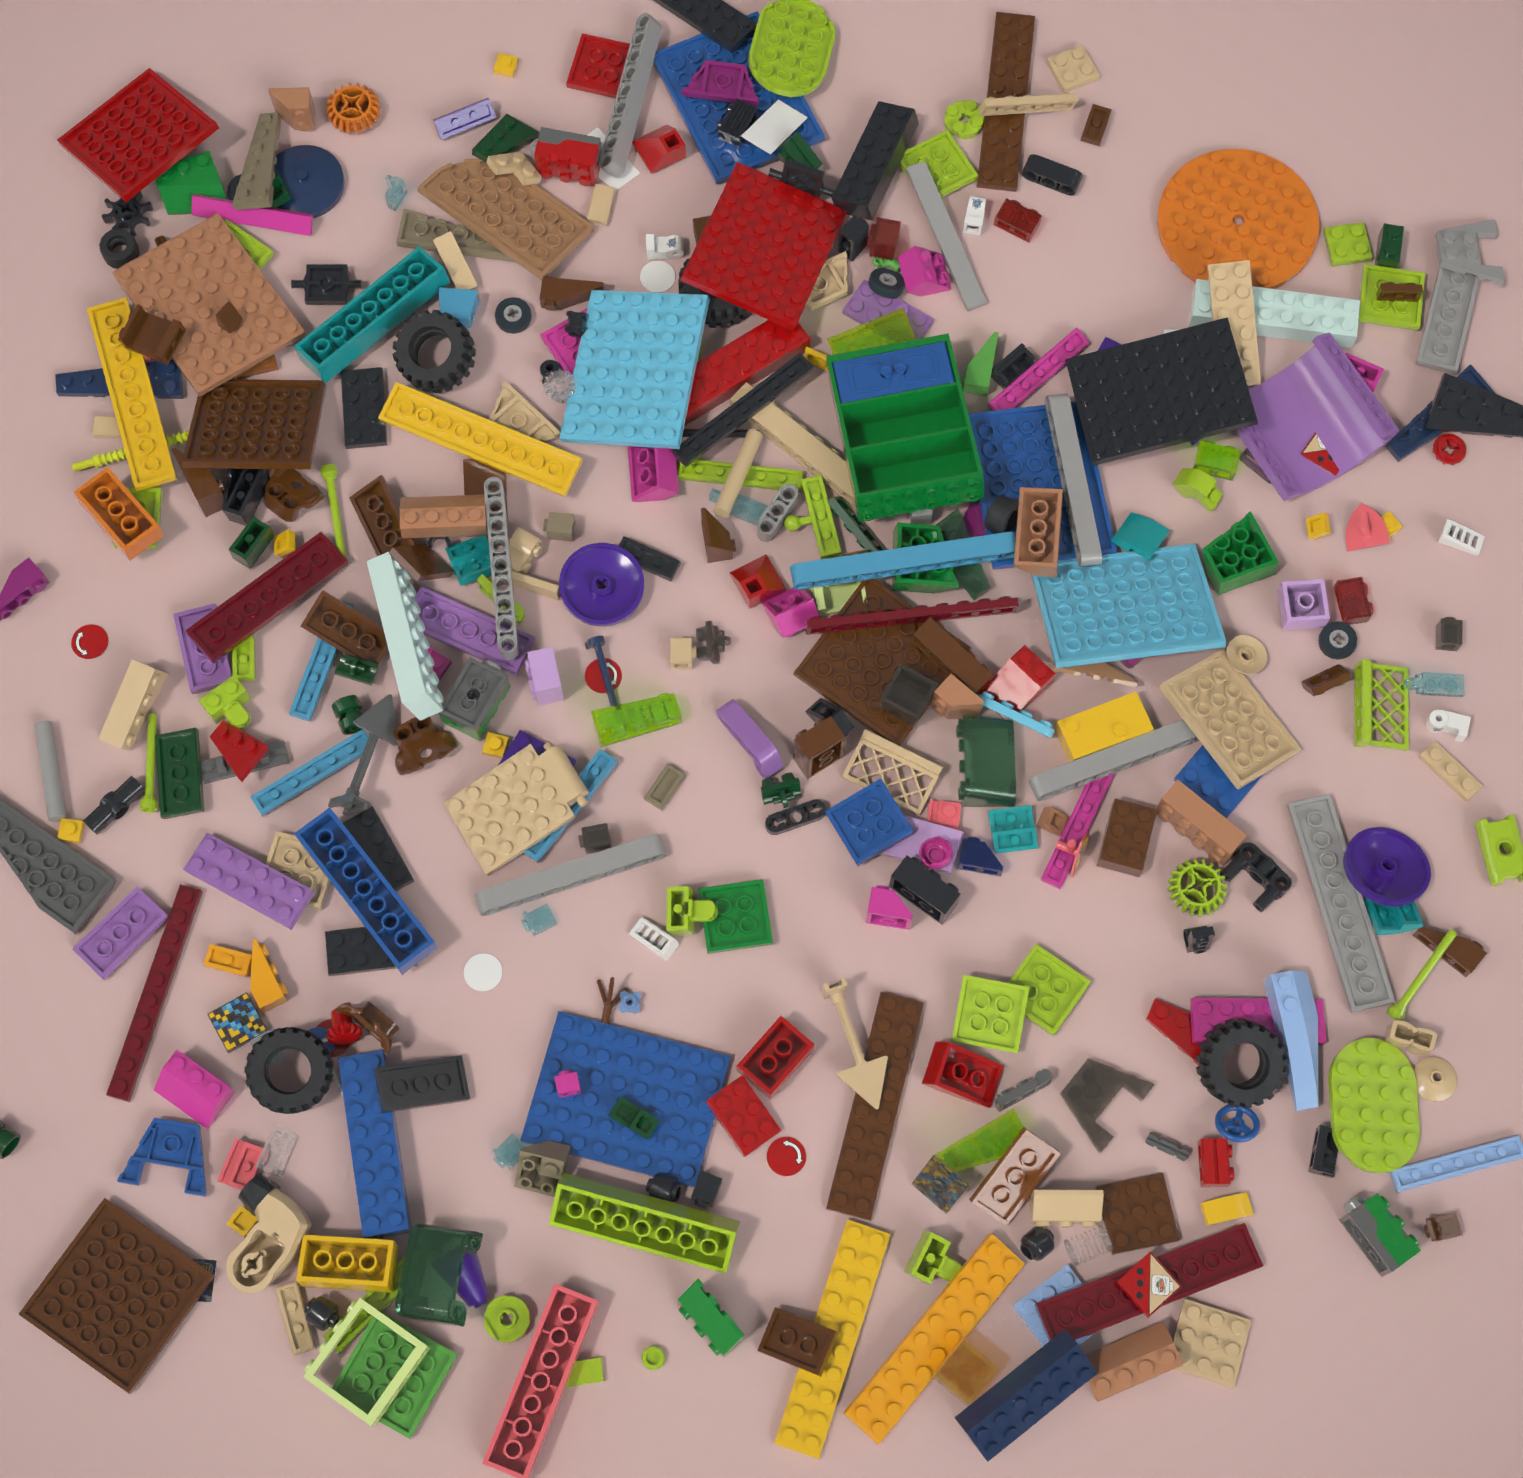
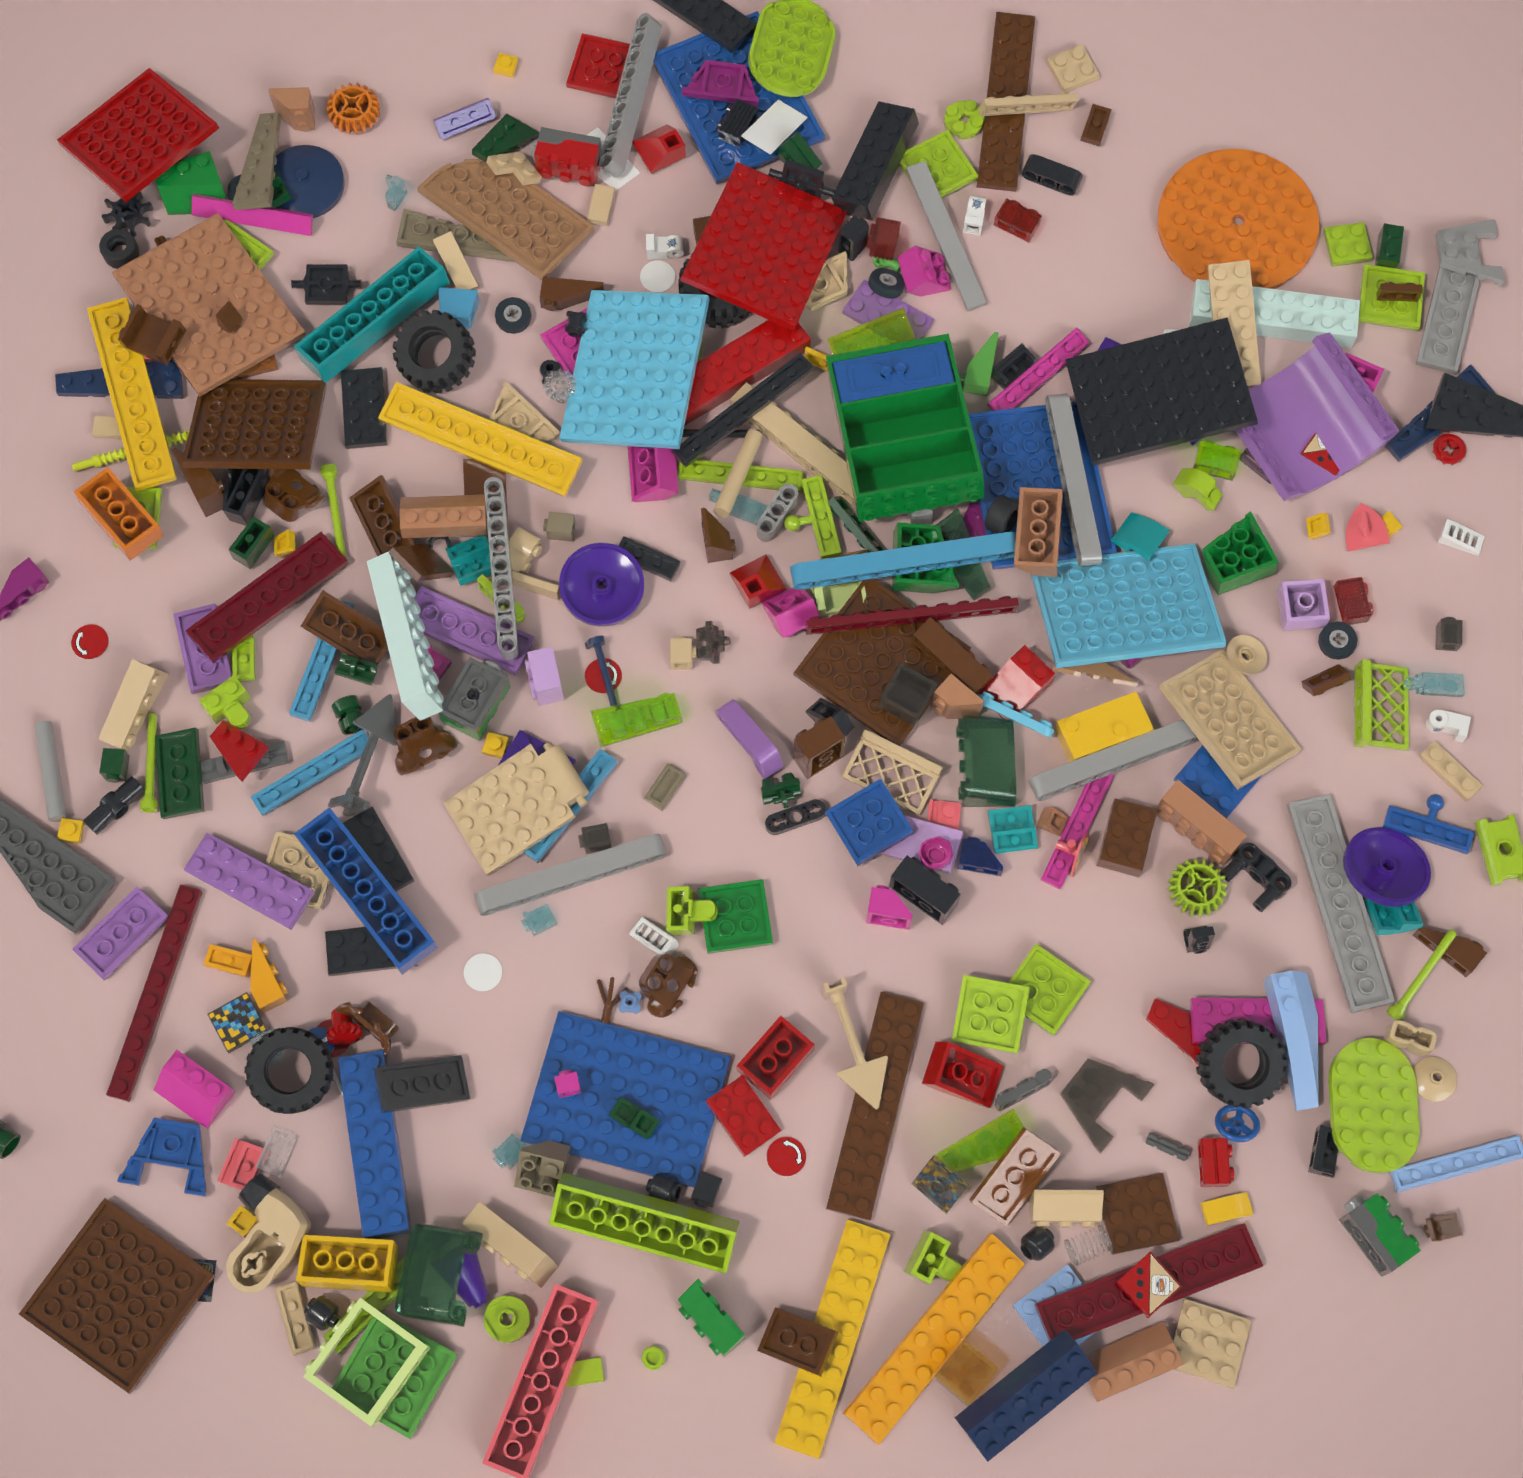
none -> dark green brick [99,748,130,783]
none -> tan wedge [462,1202,559,1288]
none -> reddish brown piece [639,954,698,1018]
none -> blue plate [1382,794,1474,855]

